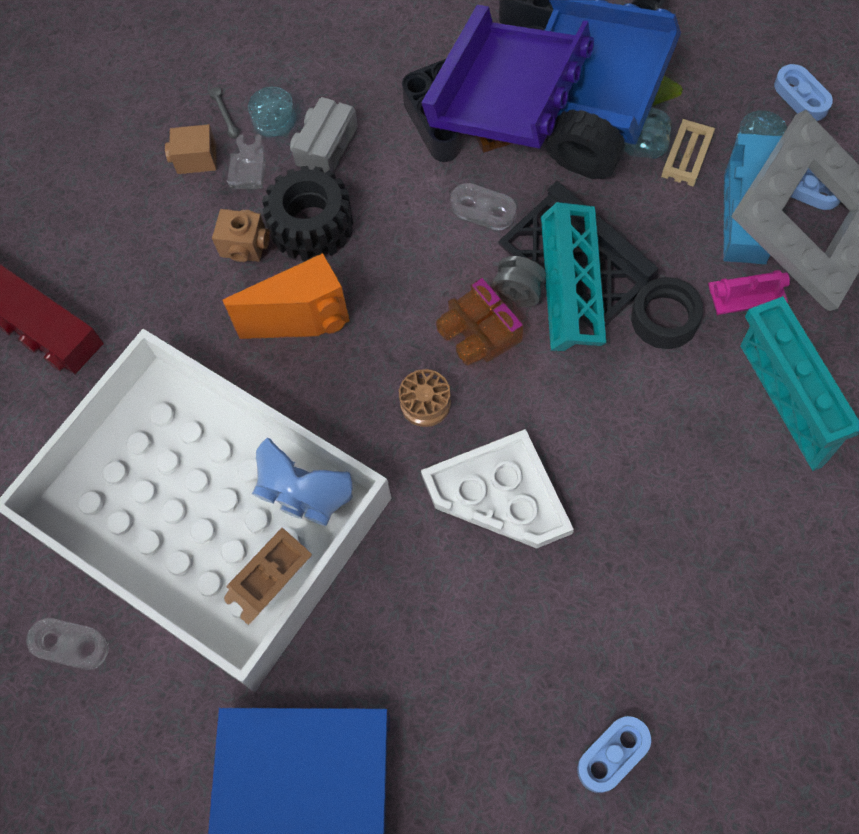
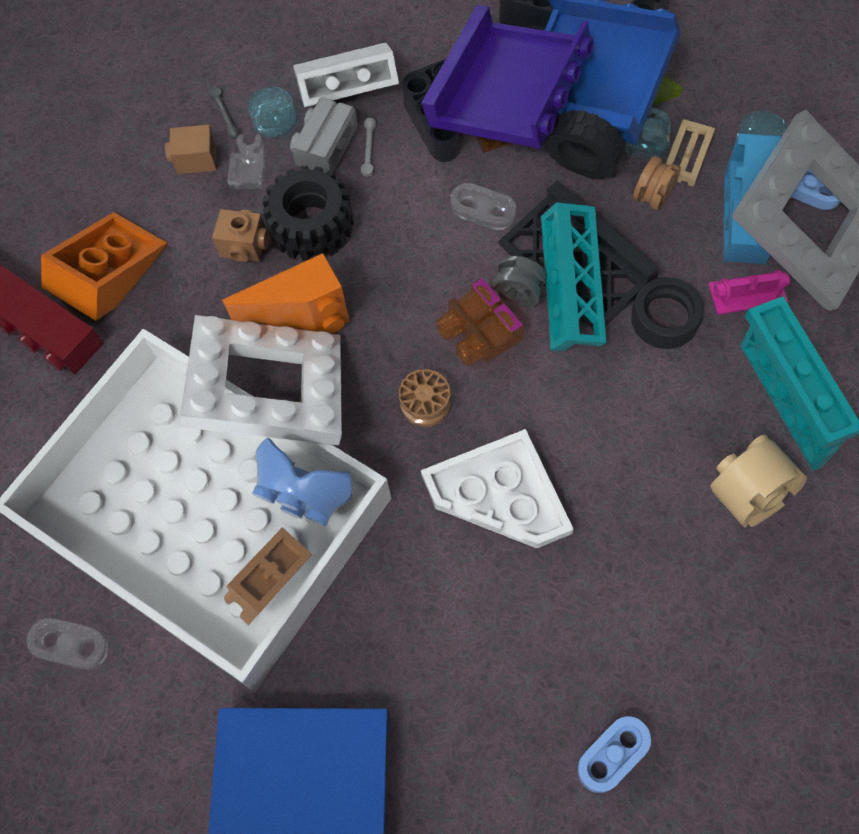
light blue plate [774,64,833,121] -> none
none -> orange slope [41,212,167,321]
none -> white plate [179,315,342,445]
none -> white brick [293,43,399,107]
none -> light grey hinge [361,117,377,177]
none -> medium nougat wheel [633,155,681,211]
none -> tan brick [710,434,807,528]

